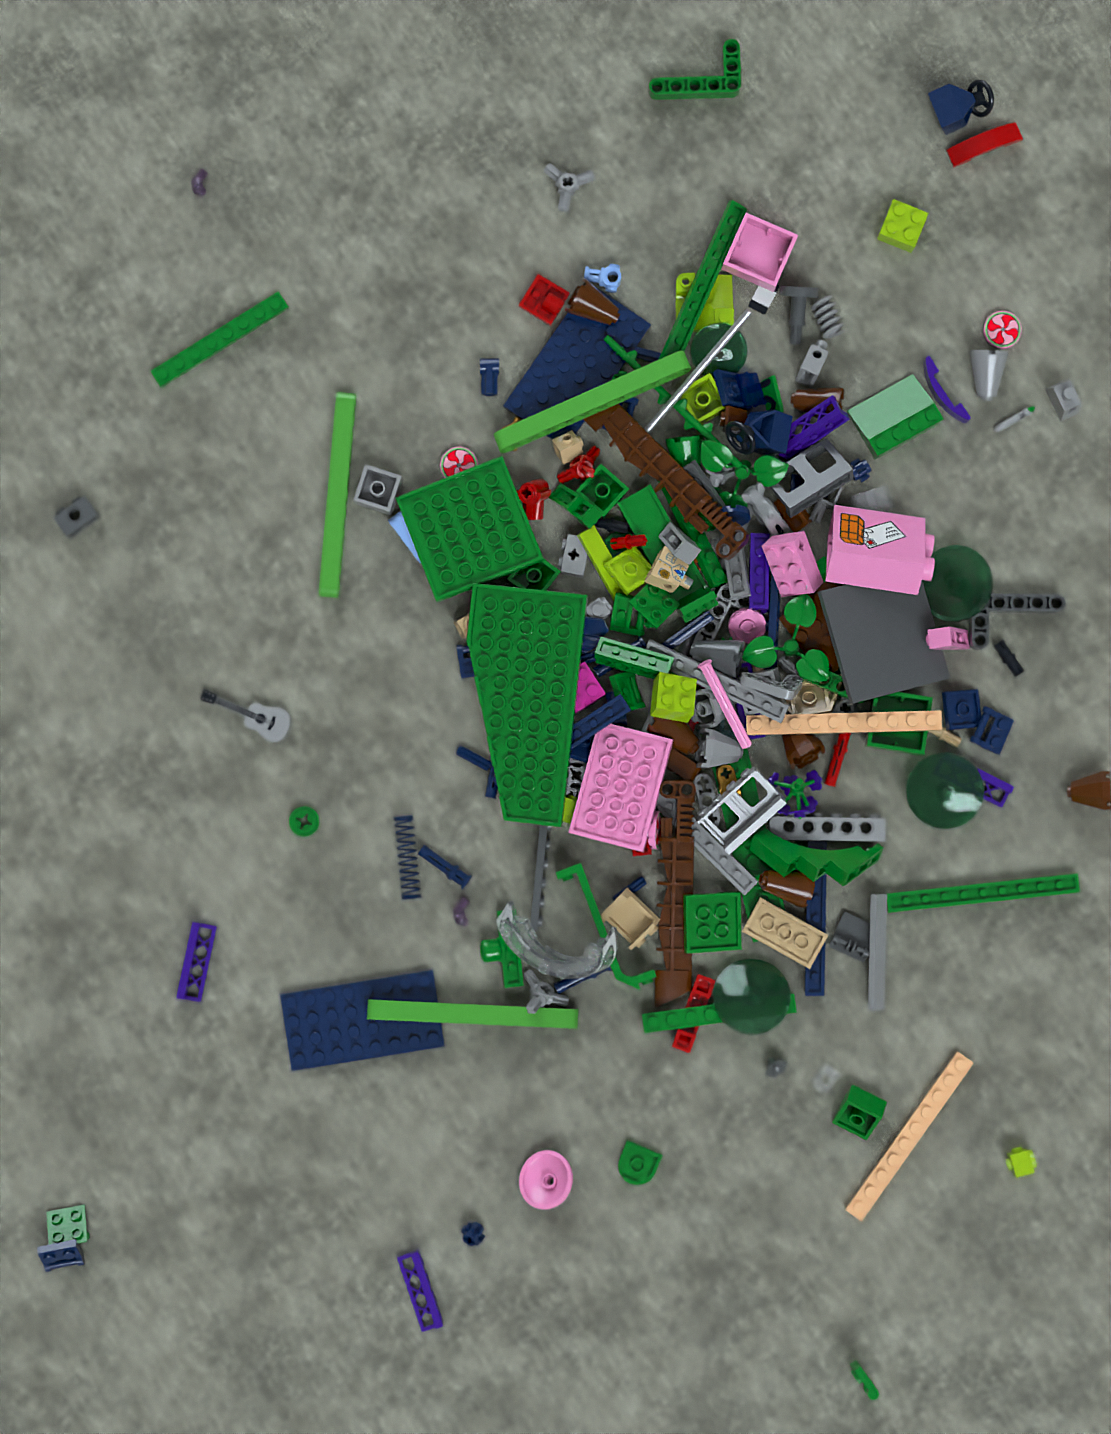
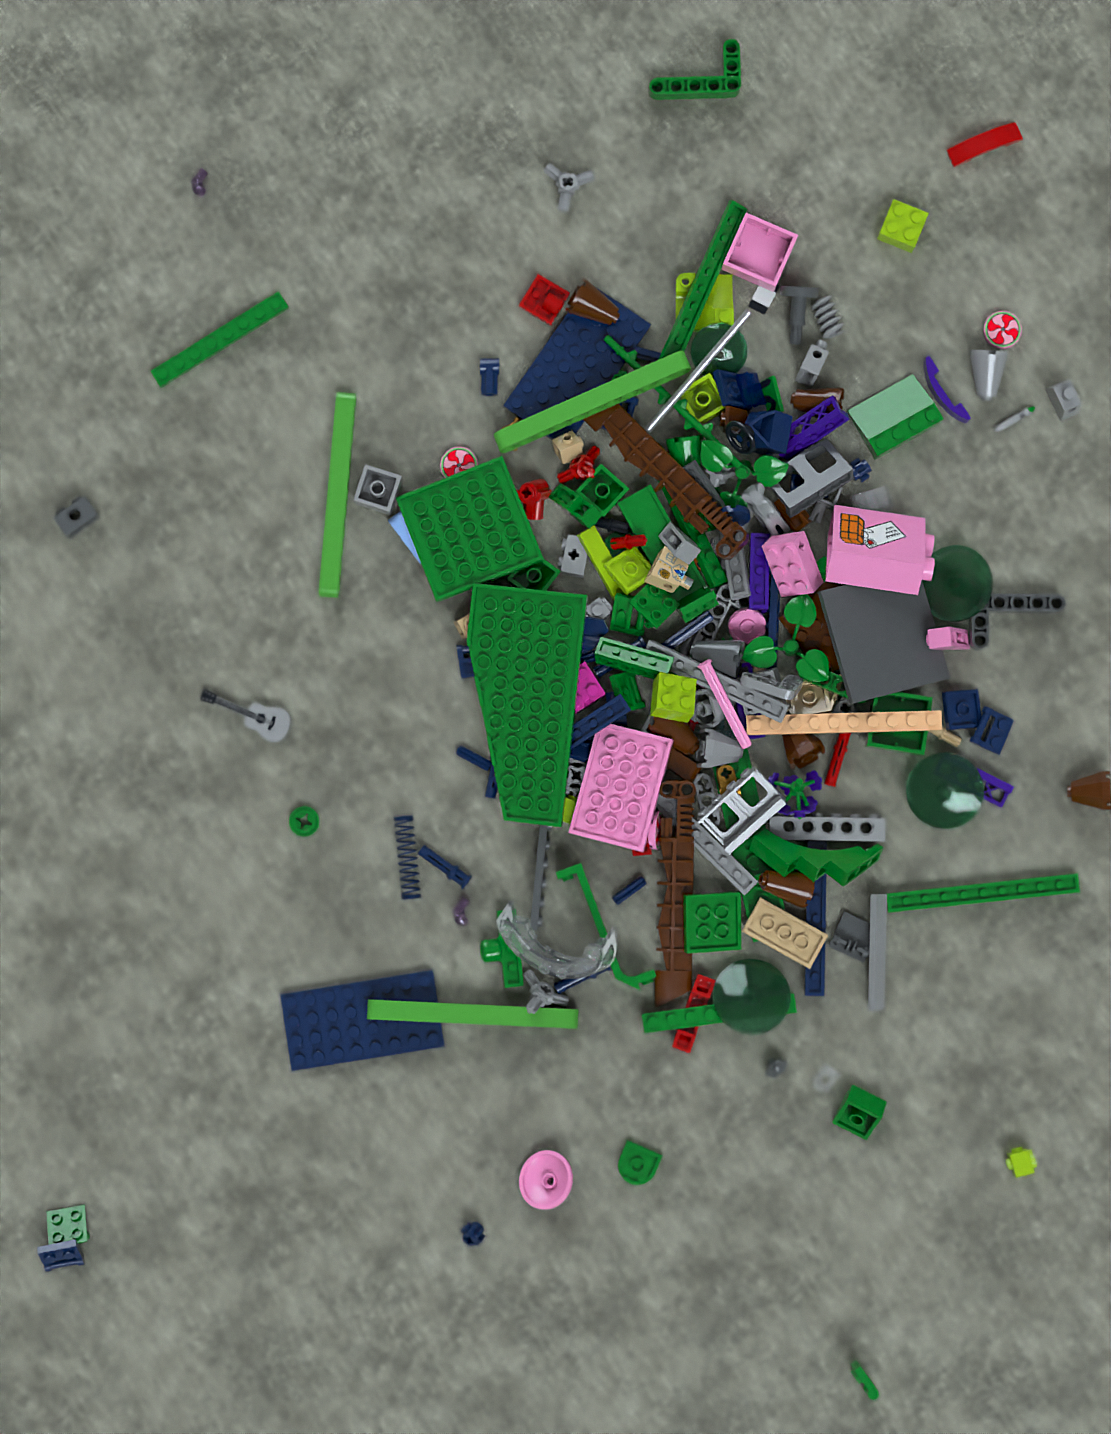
dark purple fence [176,922,218,1002] -> none
dark purple fence [397,1249,444,1332] -> none
light blue connector [584,264,621,293] -> none
tan panel [601,888,661,950] -> none
light grey piece [777,656,798,675] -> none
light nougat plate [845,1051,974,1222] -> none
dark blue piece [928,79,994,135] -> none
black pin [993,640,1025,677] -> none

